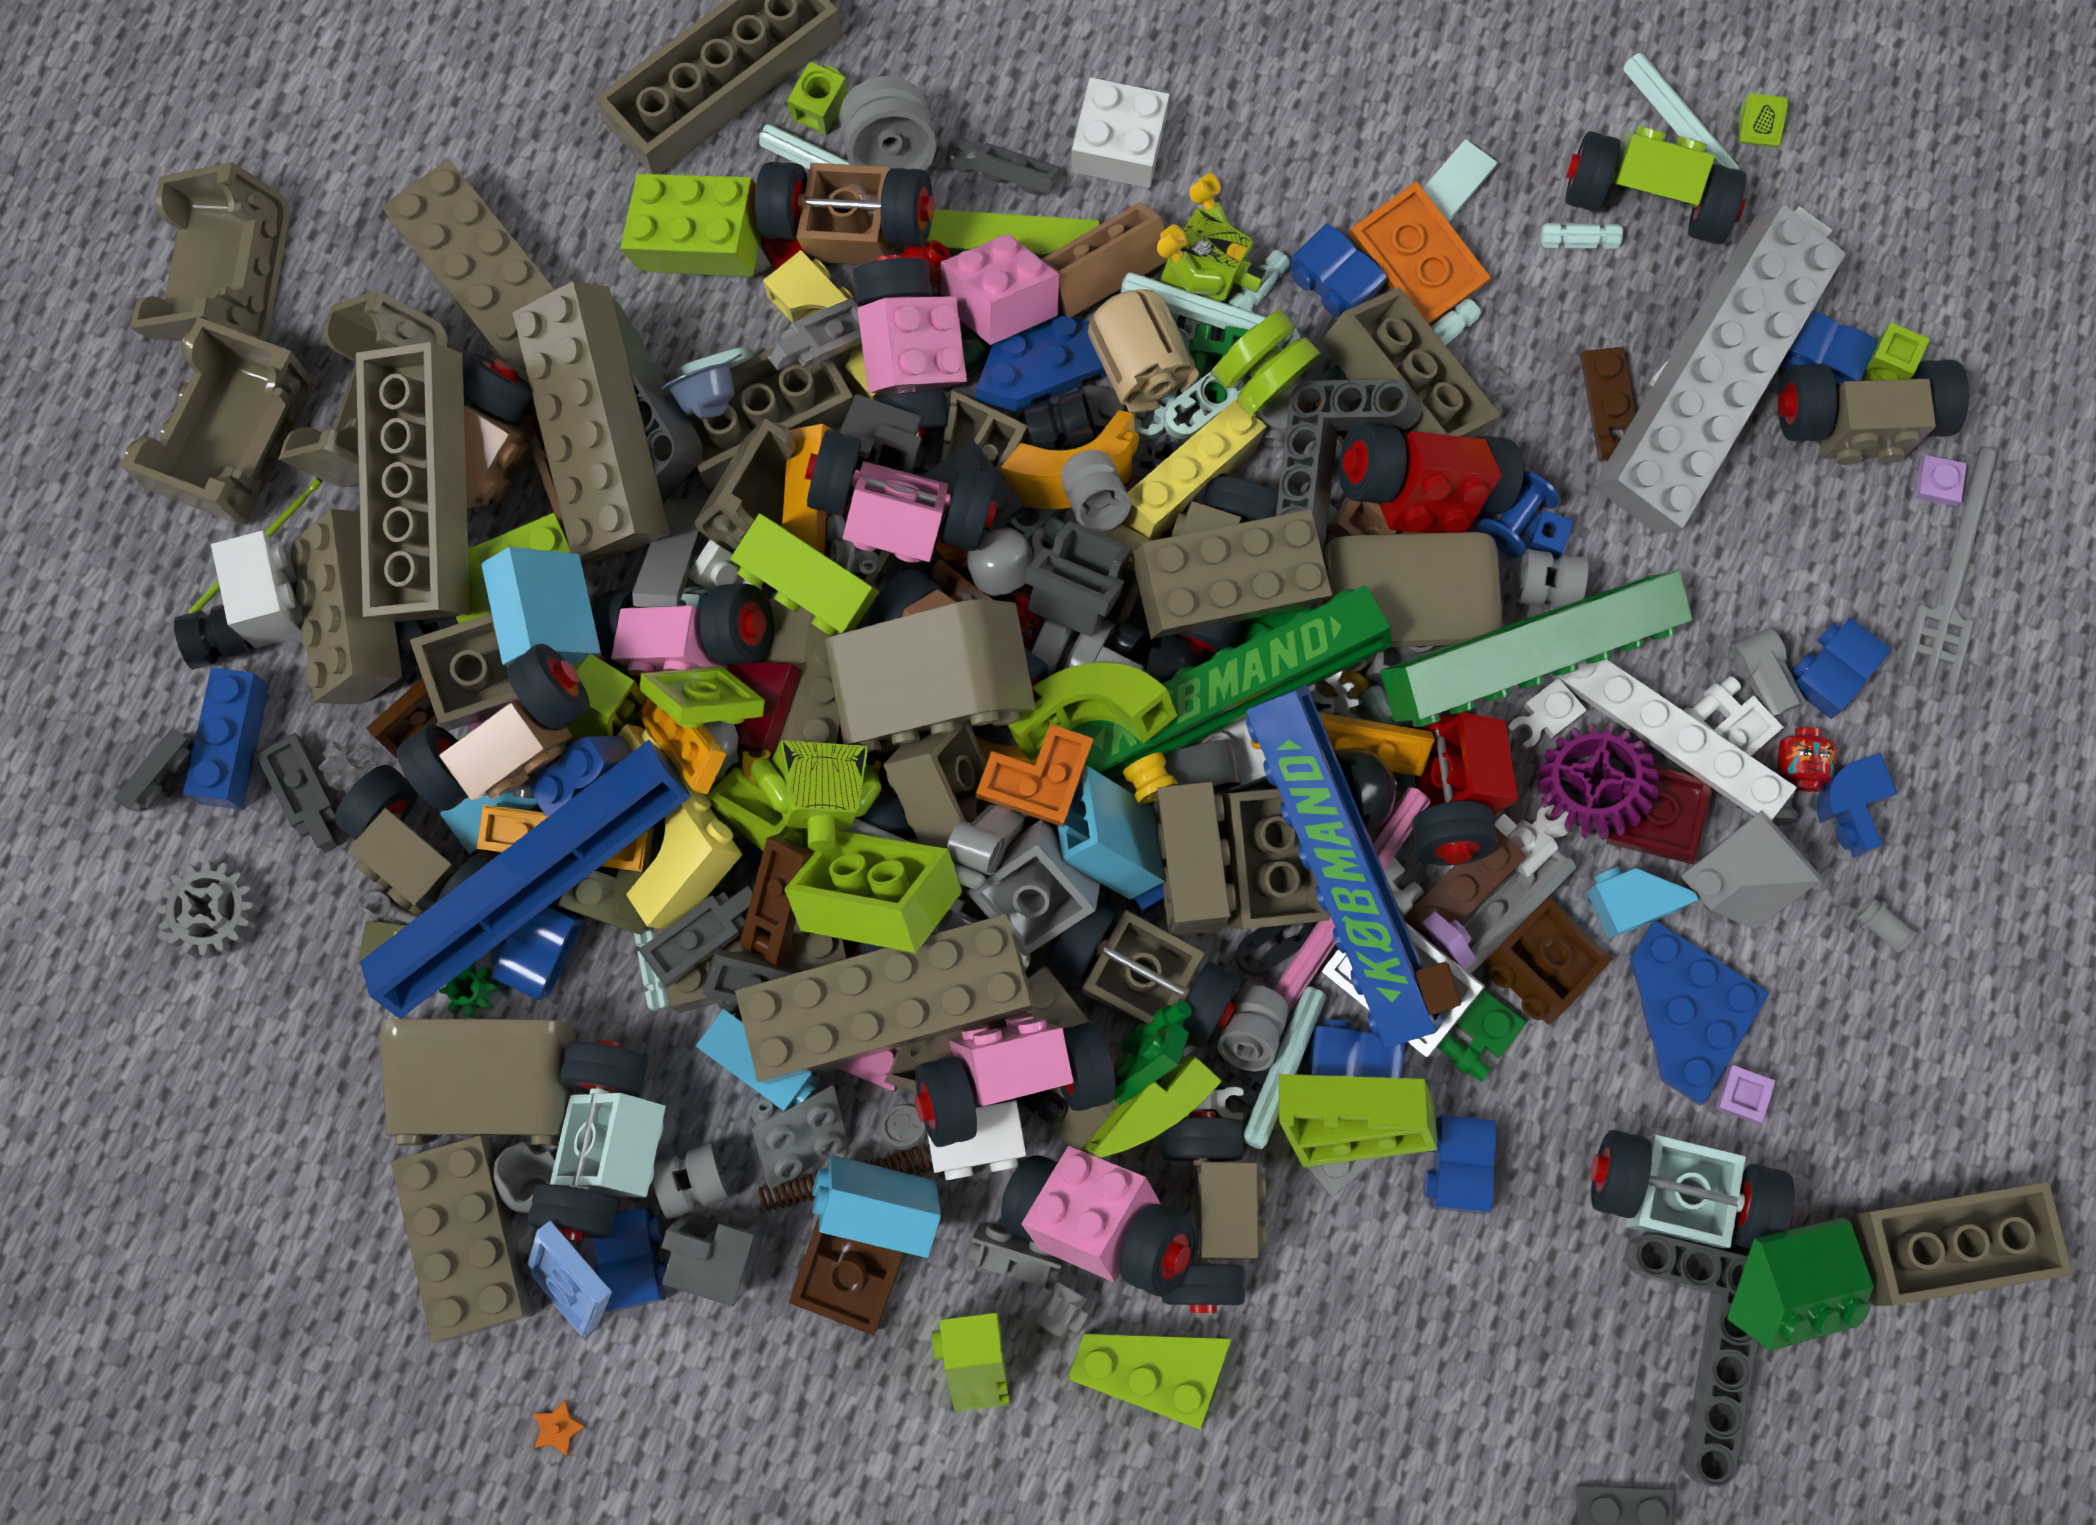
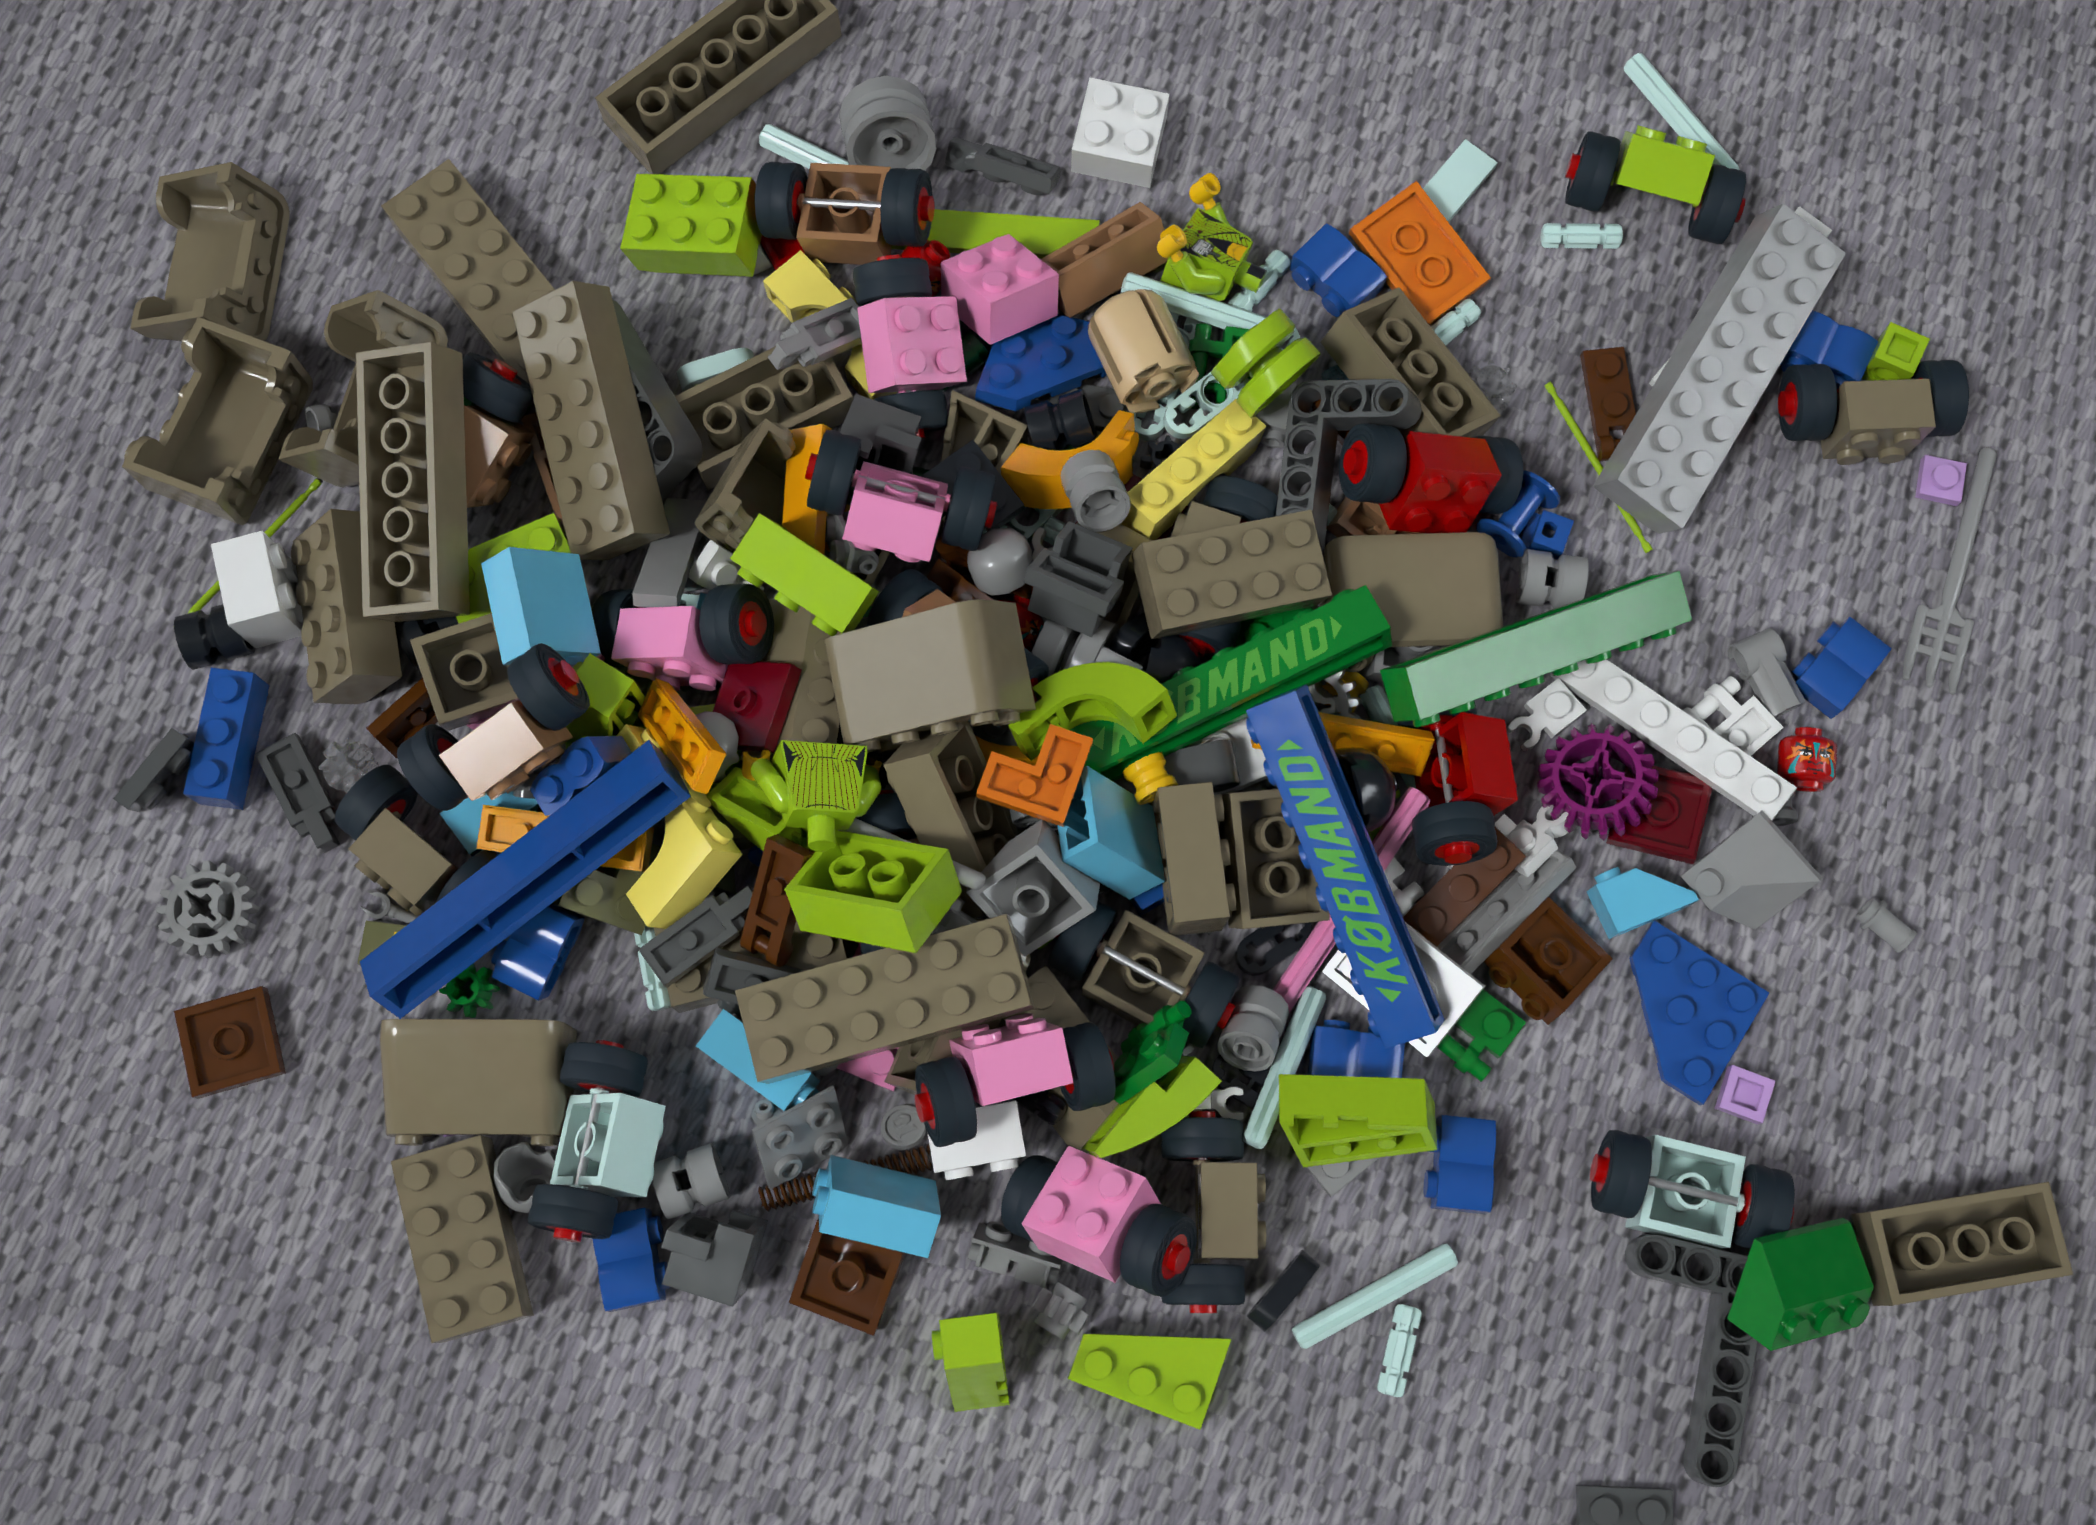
light blue tile [526,1221,612,1338] -> none
orange piece [533,1400,586,1456] -> none
lime plate [640,666,765,728] -> none
sand blue piece [662,353,742,419] -> none
lime brick [787,61,848,135] -> none
light grey piece [946,804,1025,876] -> none
reddish brown slope [1416,962,1462,1015] -> none
lavender plate [1422,911,1476,970] -> none
lime slope [1738,93,1788,148] -> none
blue brick [1816,753,1897,858] -> none
none -> reddish brown plate [174,986,286,1099]
none -> light grey hinge [305,404,338,432]
none -> black beam [1247,1249,1320,1332]
none -> light aqua axle [1292,1244,1458,1349]
none -> light aqua axle [1377,1304,1422,1397]
none -> lime piece [1544,382,1653,553]

